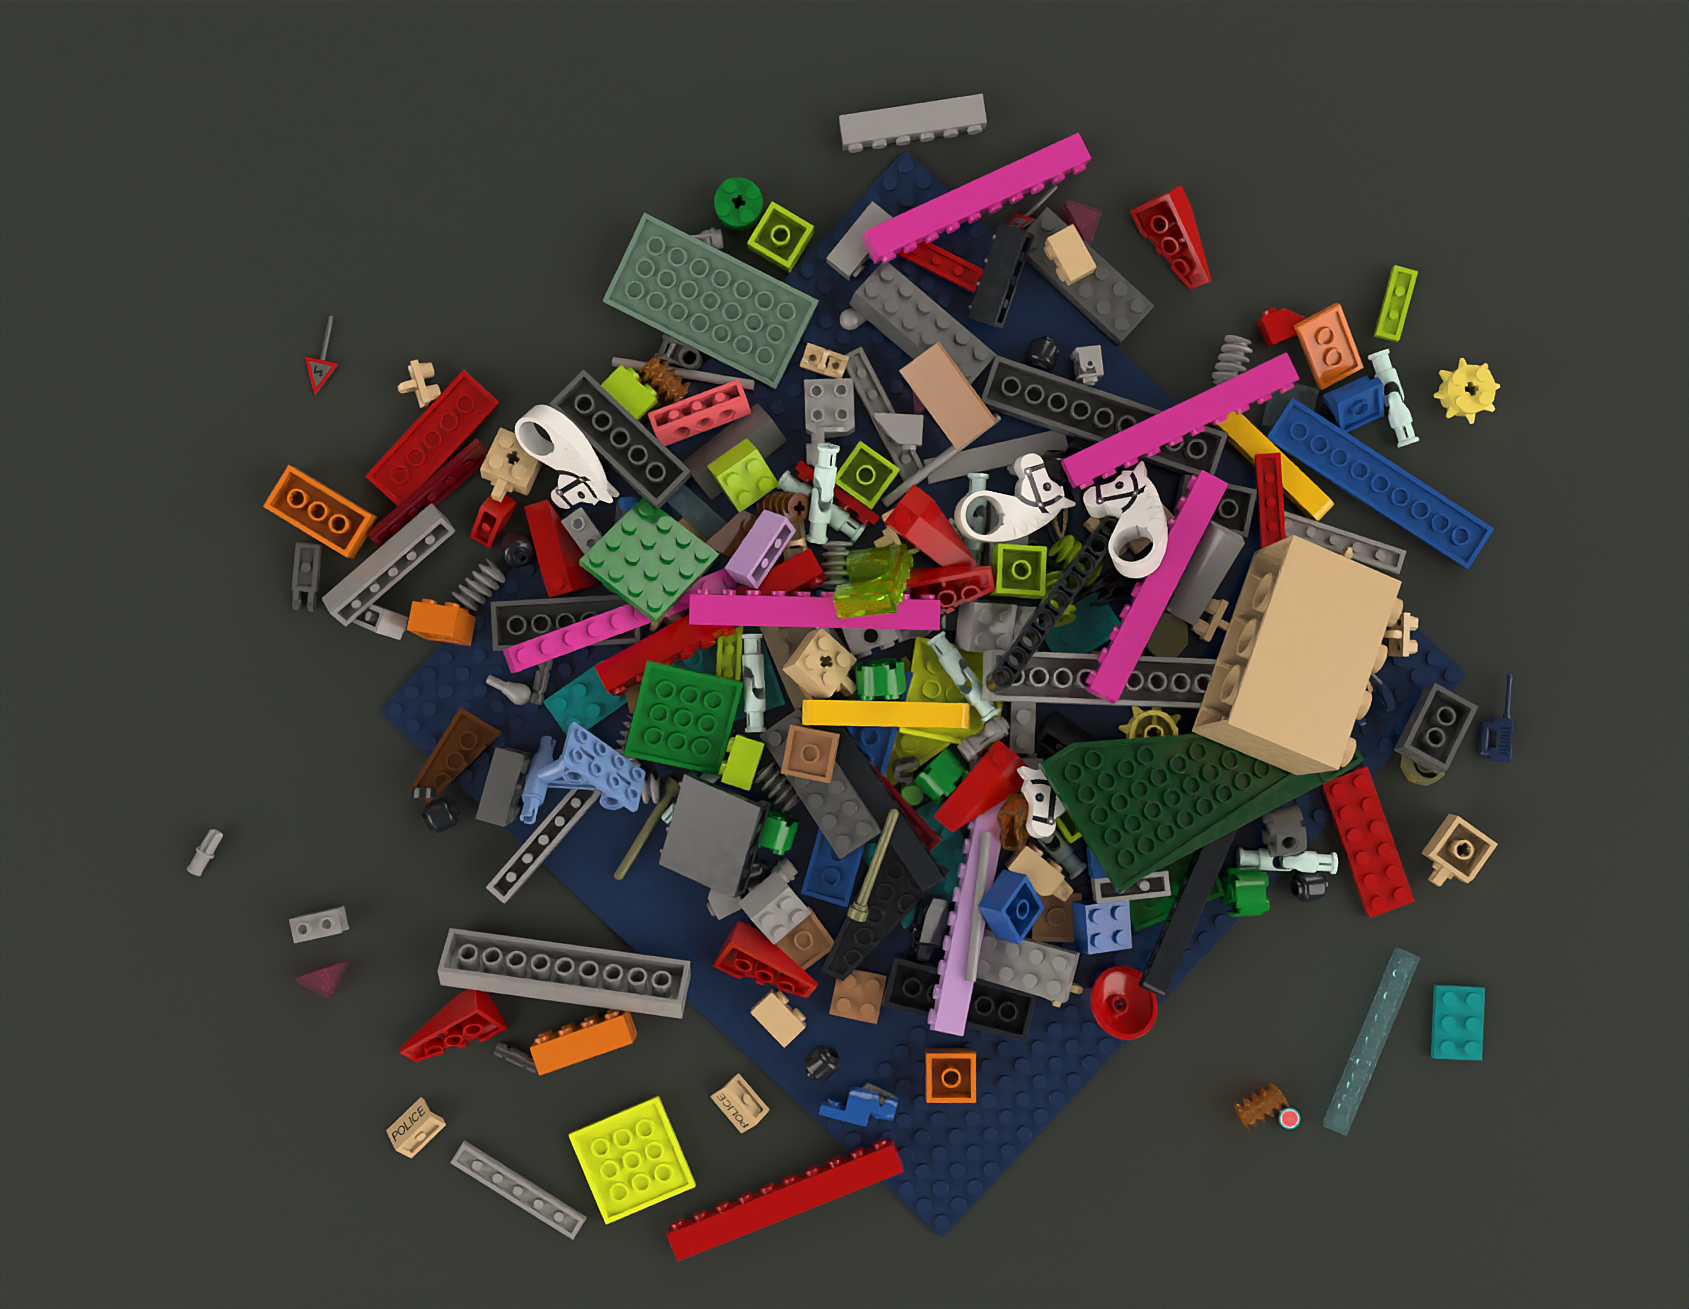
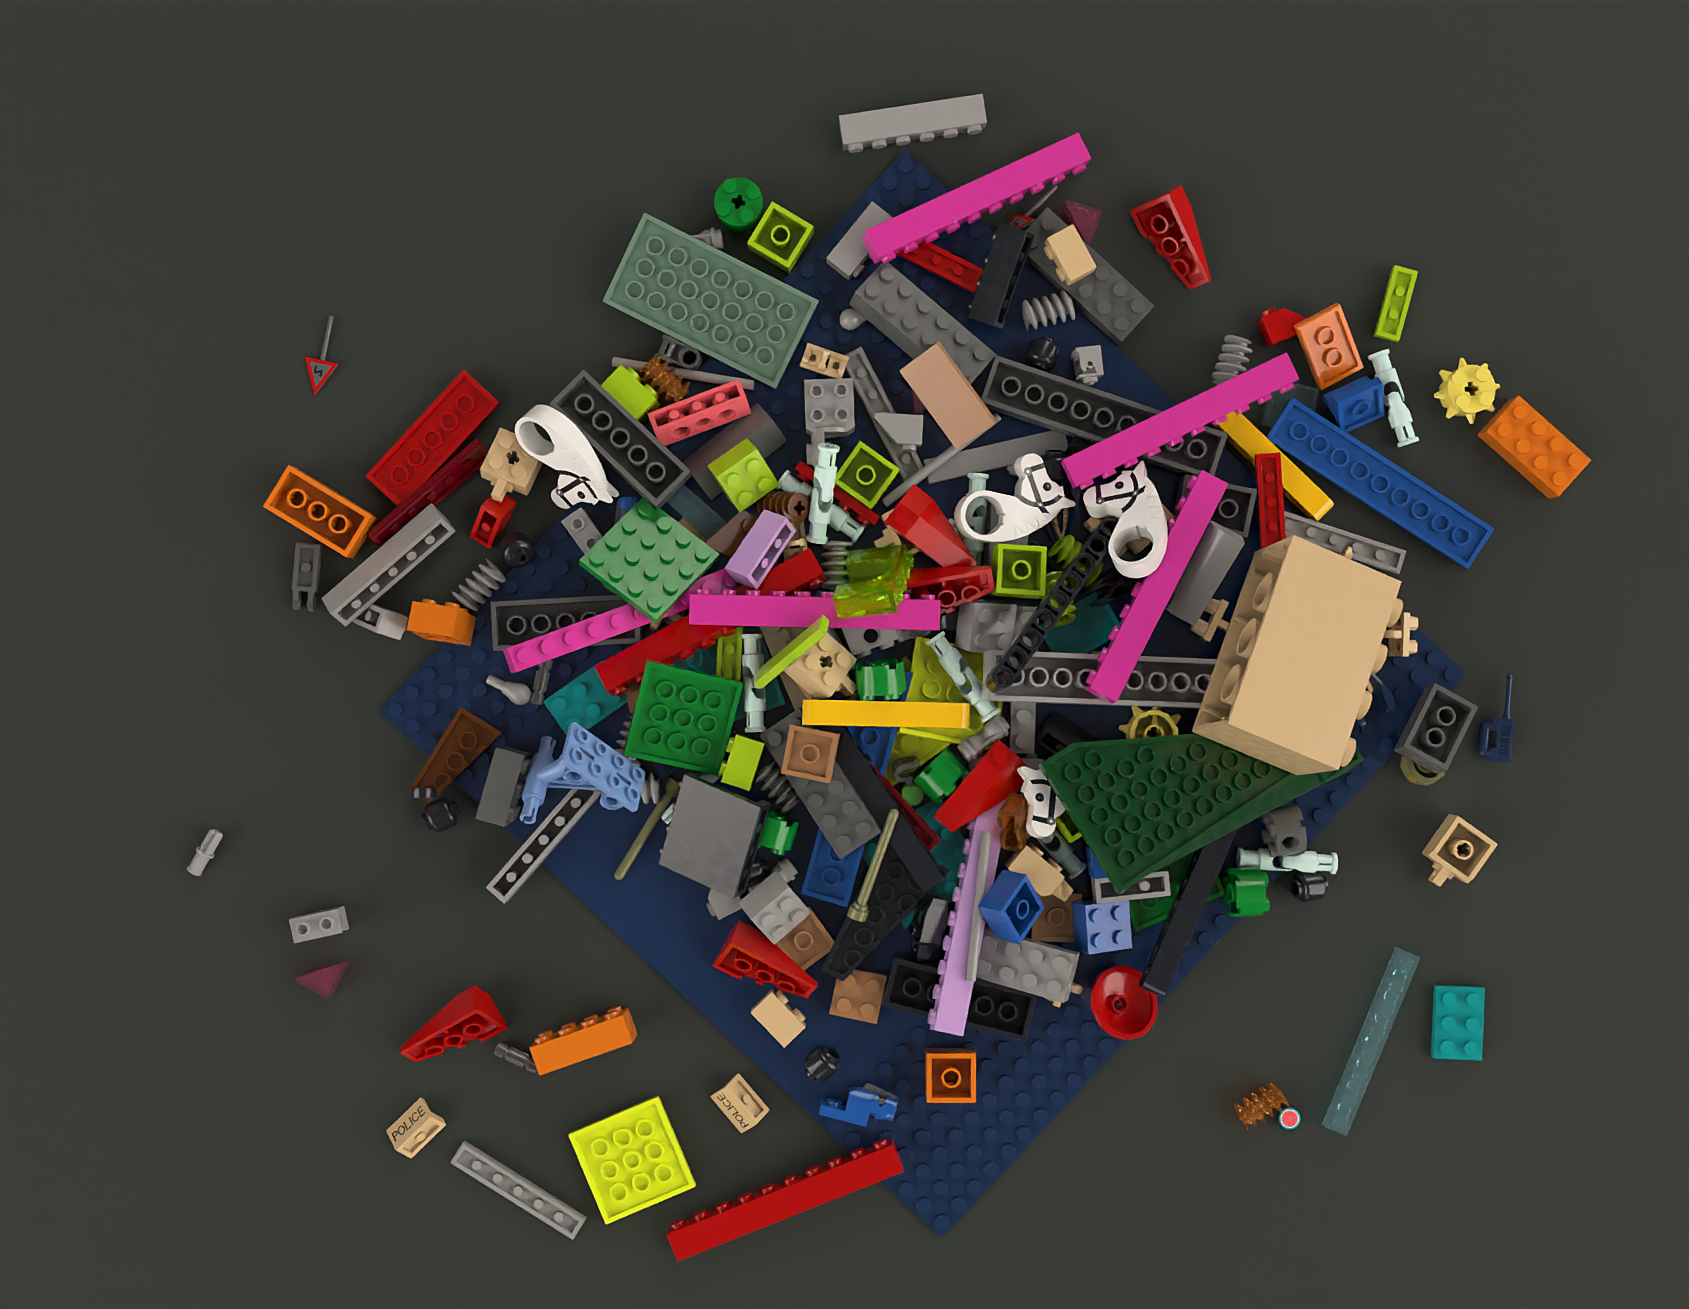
tan hips [397,360,441,408] -> none
light grey brick [437,928,691,1019] -> none
red wedge [524,500,599,599] -> none
olive hat [1146,612,1188,658] -> none
red plate [1321,765,1415,918] -> none
none -> lime tile [754,615,829,689]
none -> light grey piece [1022,291,1075,331]
none -> orange brick [1478,395,1591,499]

